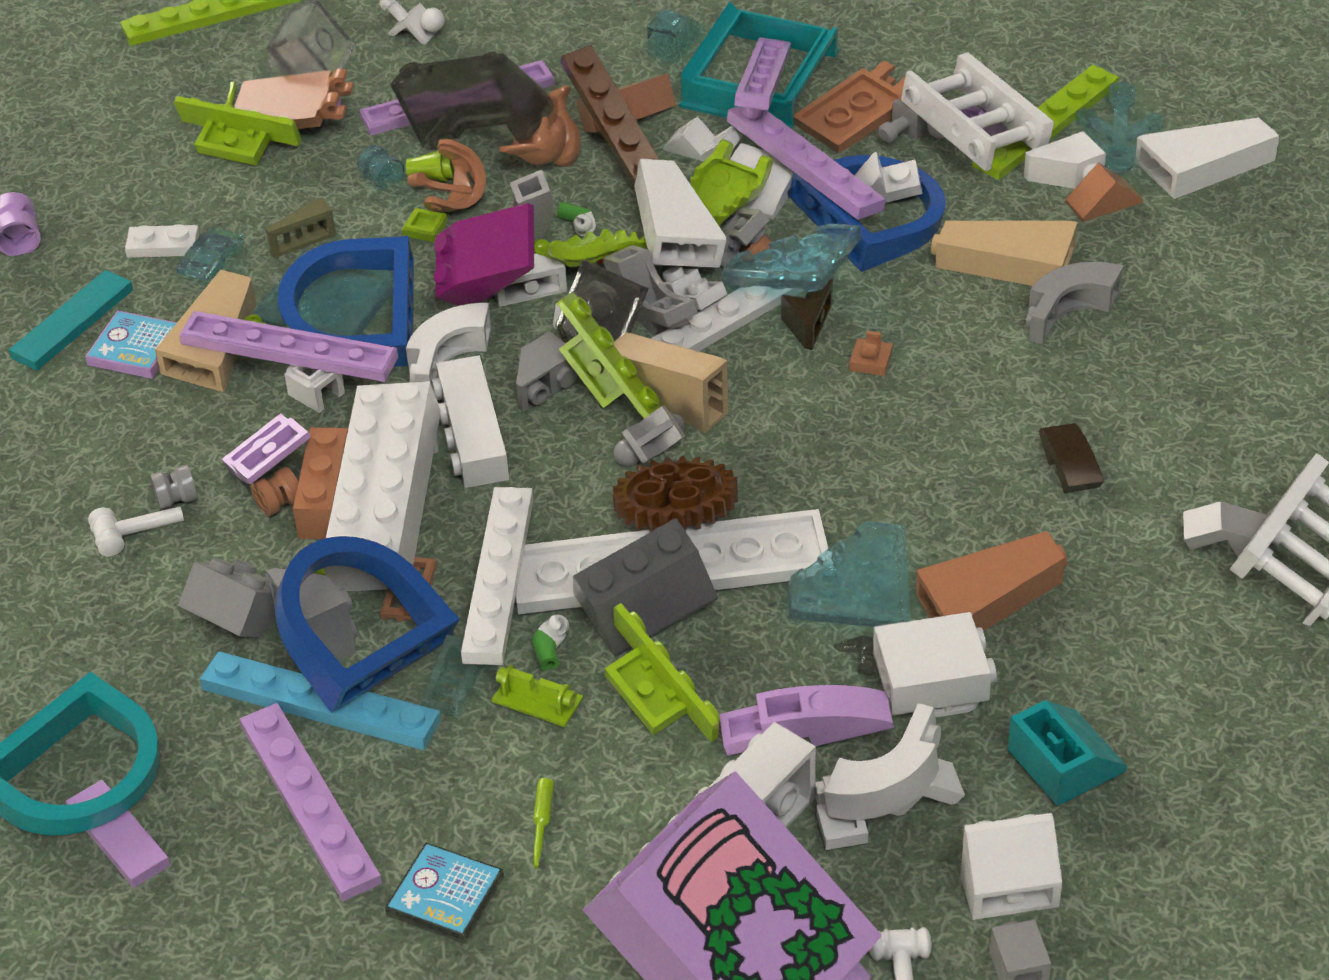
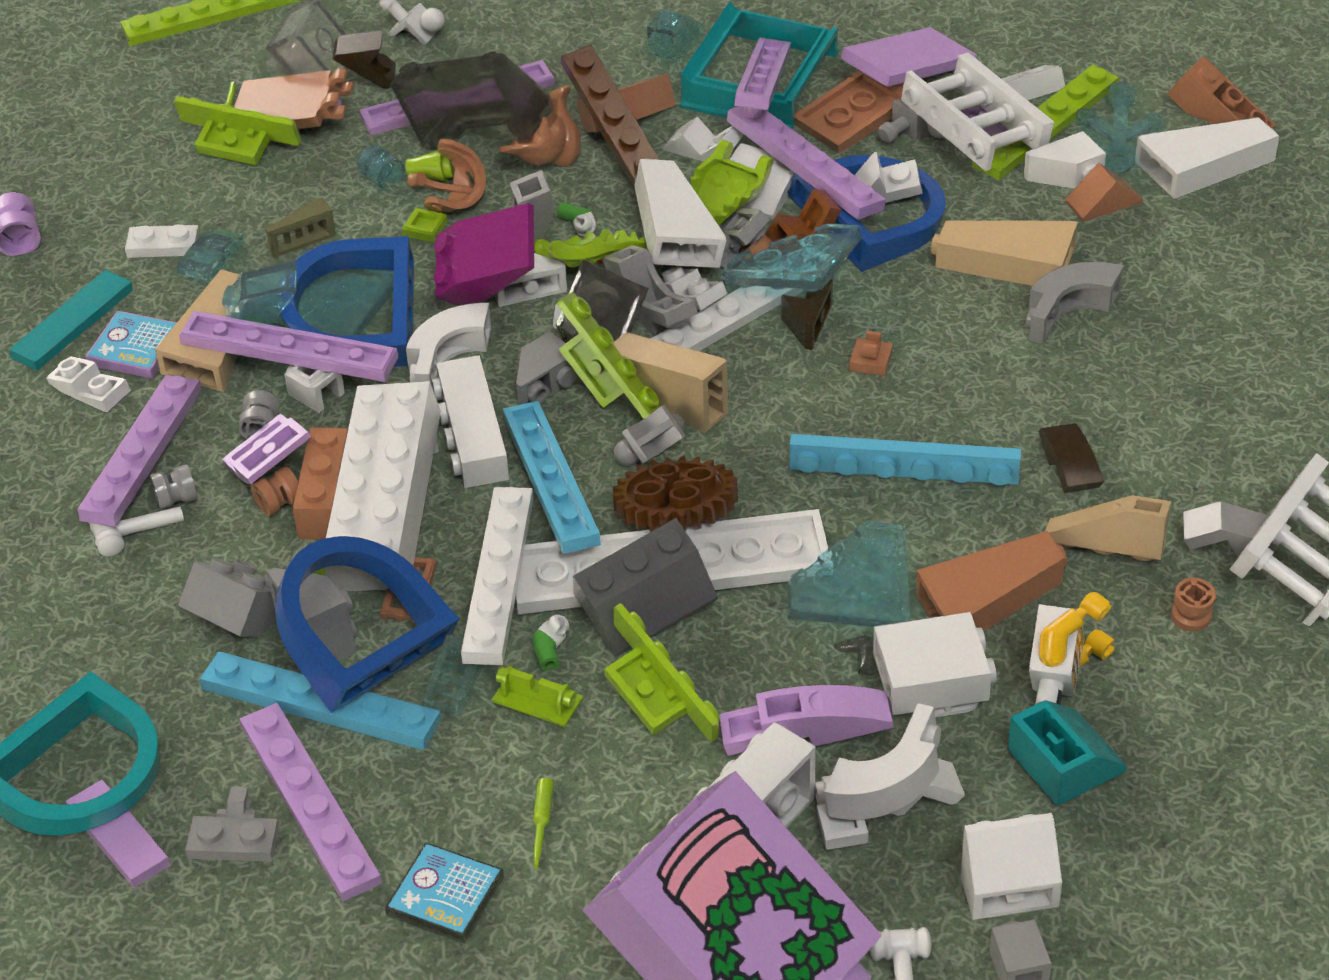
none -> white slope [46,356,131,412]
none -> lavender plate [77,375,201,527]
none -> light grey hinge [185,787,279,862]
none -> clear light blue slope [222,262,297,325]
none -> light grey wheel [238,390,280,439]
none -> dark brown slope [332,31,396,89]
none -> medium azure plate [502,401,601,554]
none -> dark orange slope [765,188,841,262]
none -> medium azure plate [790,434,1021,485]
none -> lavender tile [841,27,977,87]
none -> white slope [1001,65,1065,100]
none -> torso [1029,592,1114,705]
none -> tan slope [1045,495,1171,561]
none -> nougat slope [1167,56,1276,129]
none -> nougat wheel [1171,577,1216,632]

